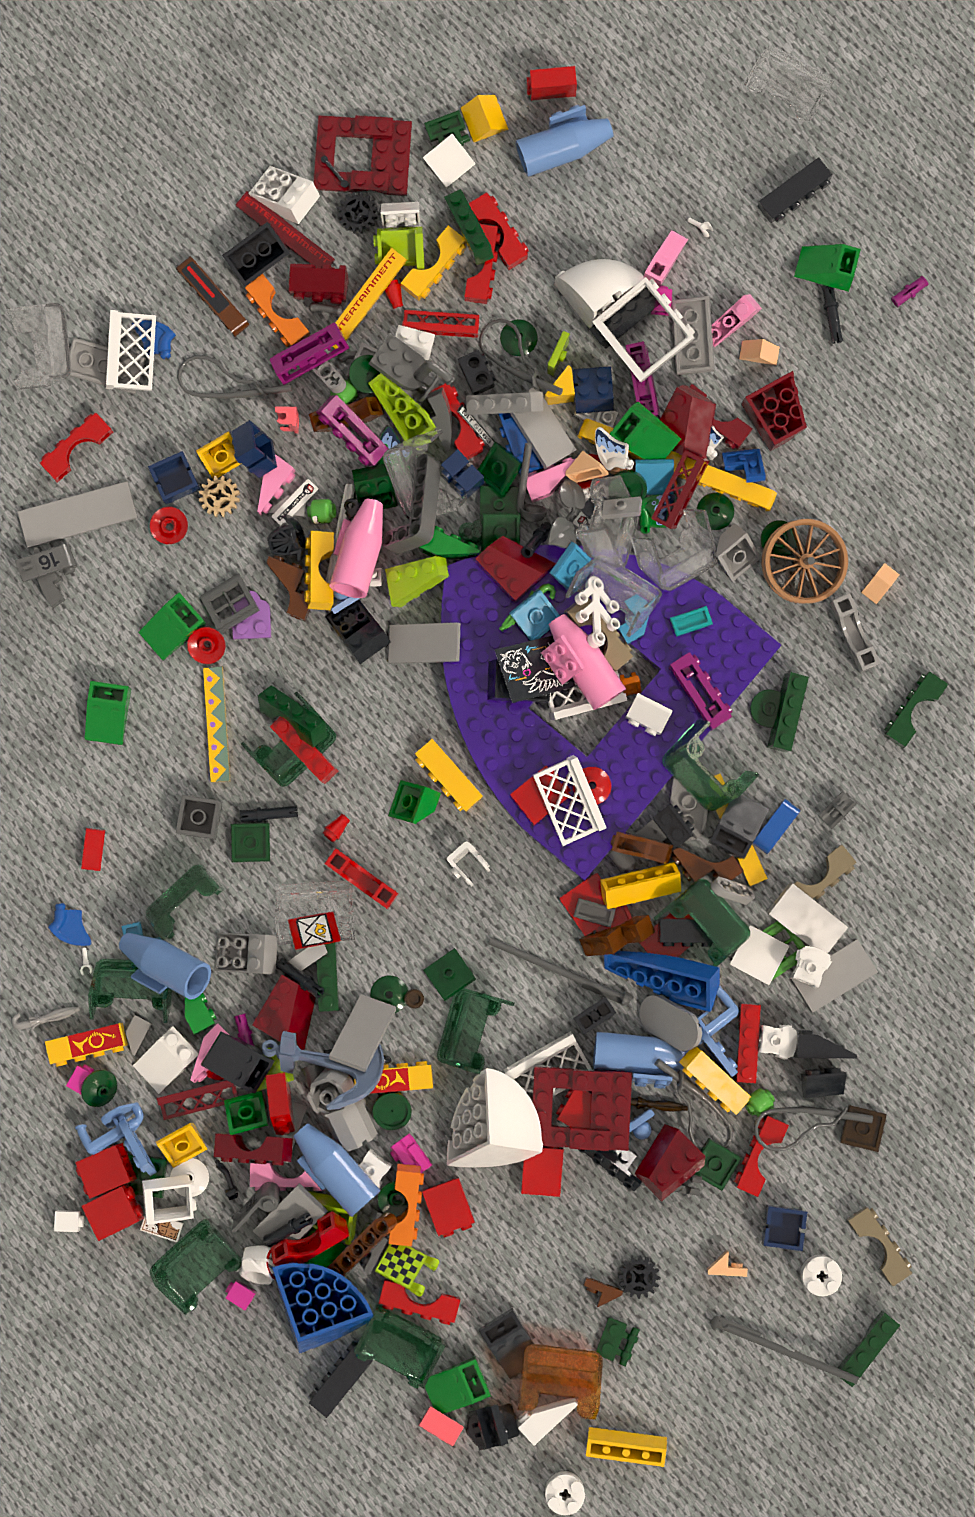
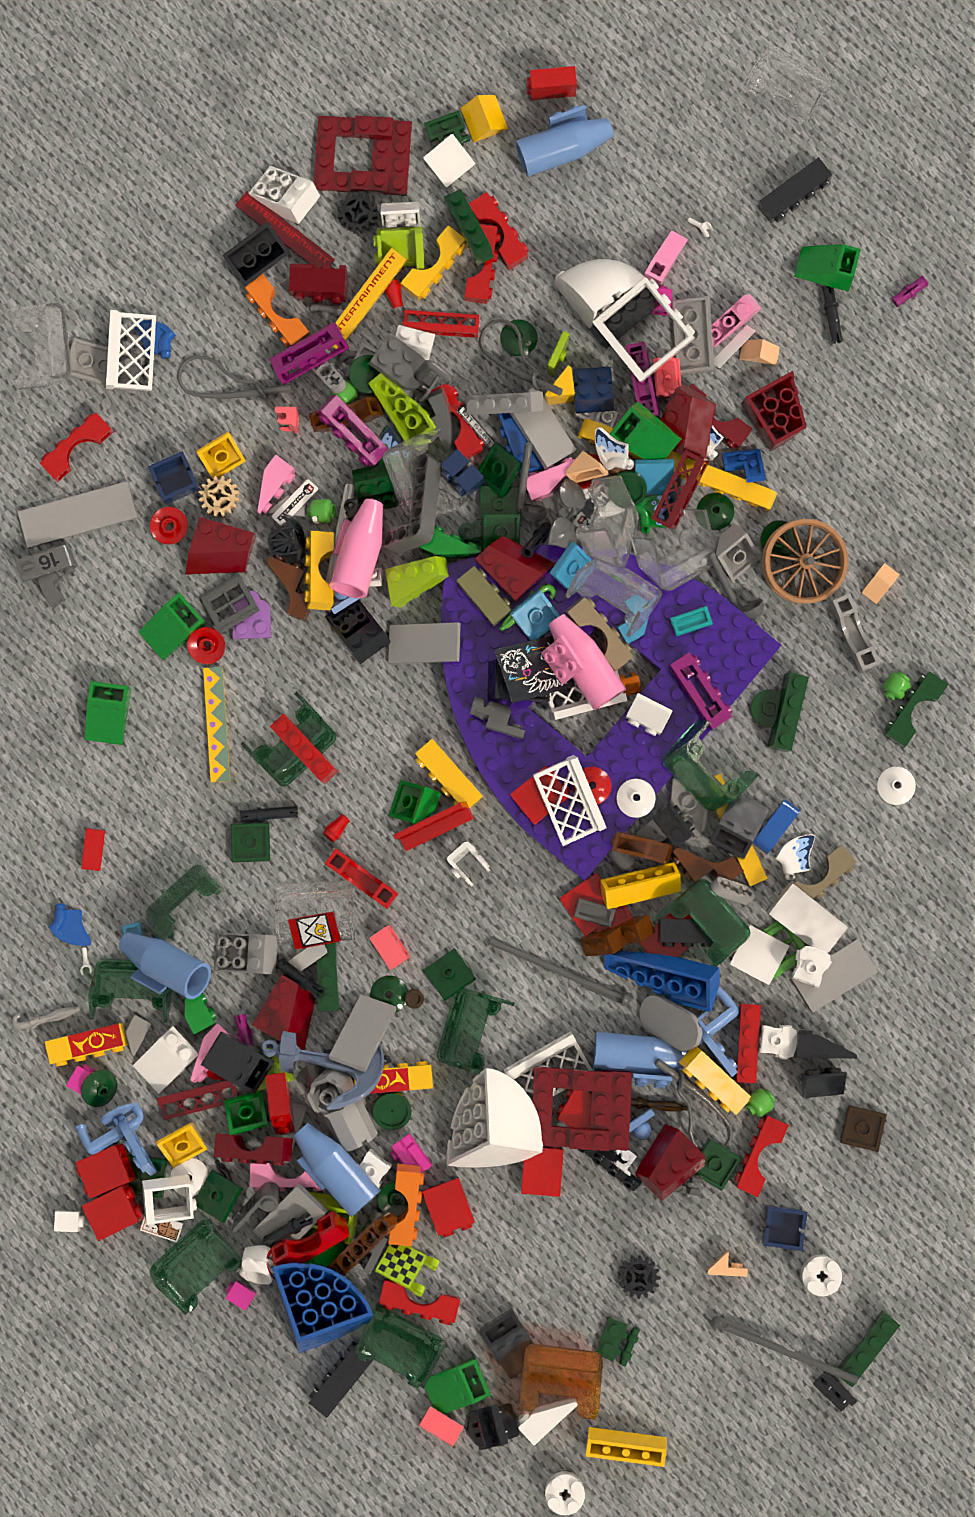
beam [176,256,249,337] -> none
dark grey brick [176,795,223,840] -> none
dark blue piece [231,420,277,478] -> none
dark green arch [257,685,327,747] -> none
black hinge [321,156,349,188] -> none
black brick [458,350,496,395] -> none
black brick [573,997,616,1034] -> none
white plant [575,576,620,648] -> none
reddish brown slope [583,1277,623,1307] -> none
light grey plate [602,497,642,519] -> none
dark grey piece [754,1107,873,1151] -> none
dark grey hips [818,791,857,829] -> none
dark tan arch [846,1206,912,1286] -> none
none -> dark red wedge [185,517,256,575]
none -> dark green plate [196,1170,243,1223]
none -> coral hinge [369,925,411,970]
none -> red fence [393,801,474,851]
none -> olive brick [456,566,511,627]
none -> dark grey plate [470,696,525,740]
none -> white dish [617,779,655,818]
none -> coral hinge [653,357,682,399]
none -> dark grey piece [707,552,764,620]
none -> white sticker [714,325,755,368]
none -> white arm [775,834,815,880]
none -> black bracket [813,1371,857,1411]
none -> white dish [877,767,916,805]
none -> bright green head [882,671,911,701]

